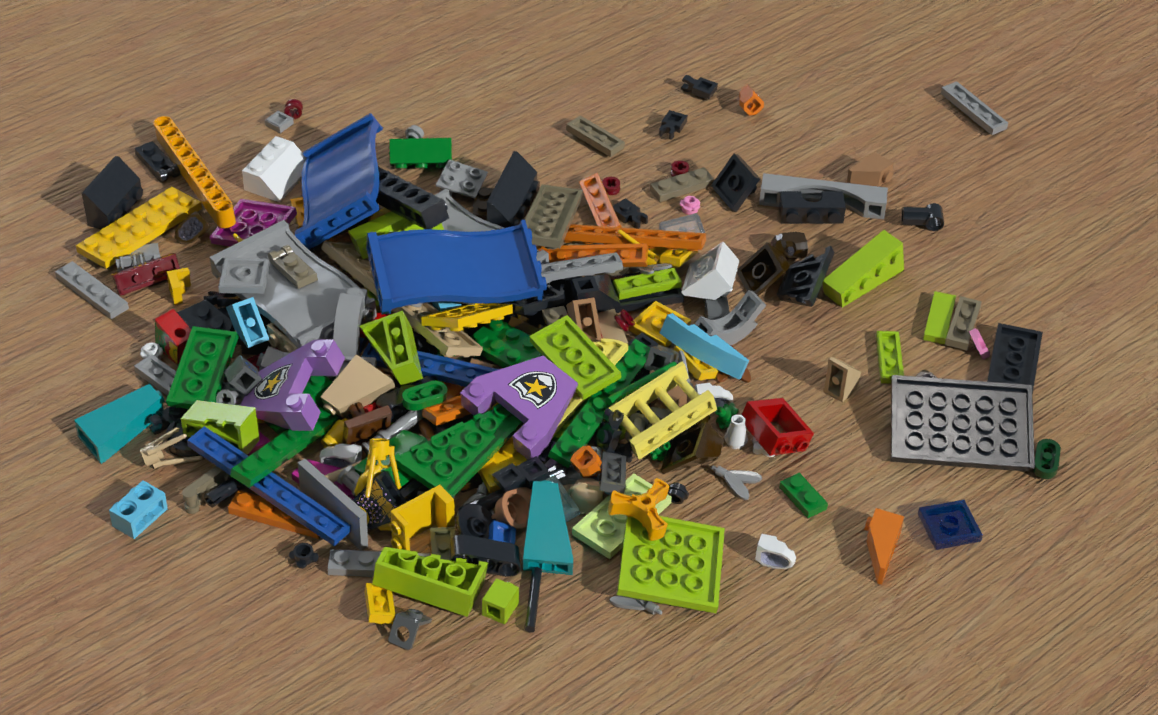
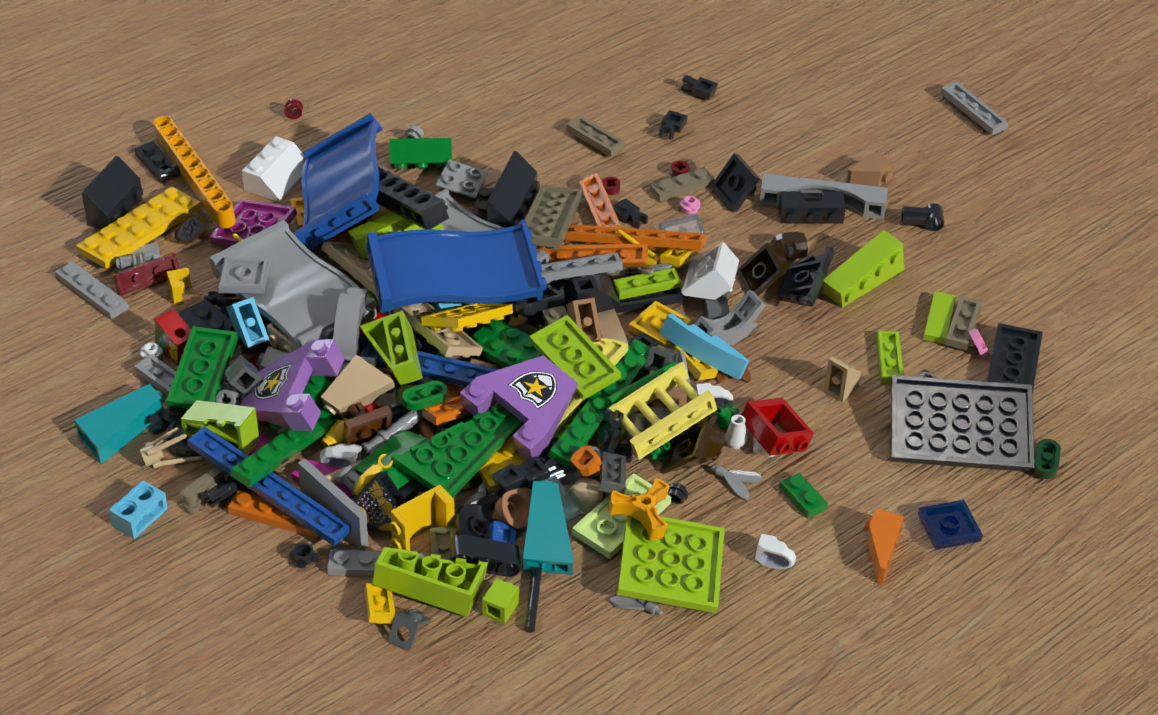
light grey tile [265,111,294,133] -> none
dark tan plate [268,244,318,289] -> none
yellow plant [365,438,401,498] -> none
dark red bush [614,309,635,332] -> none
orange rock [739,84,764,116] -> none

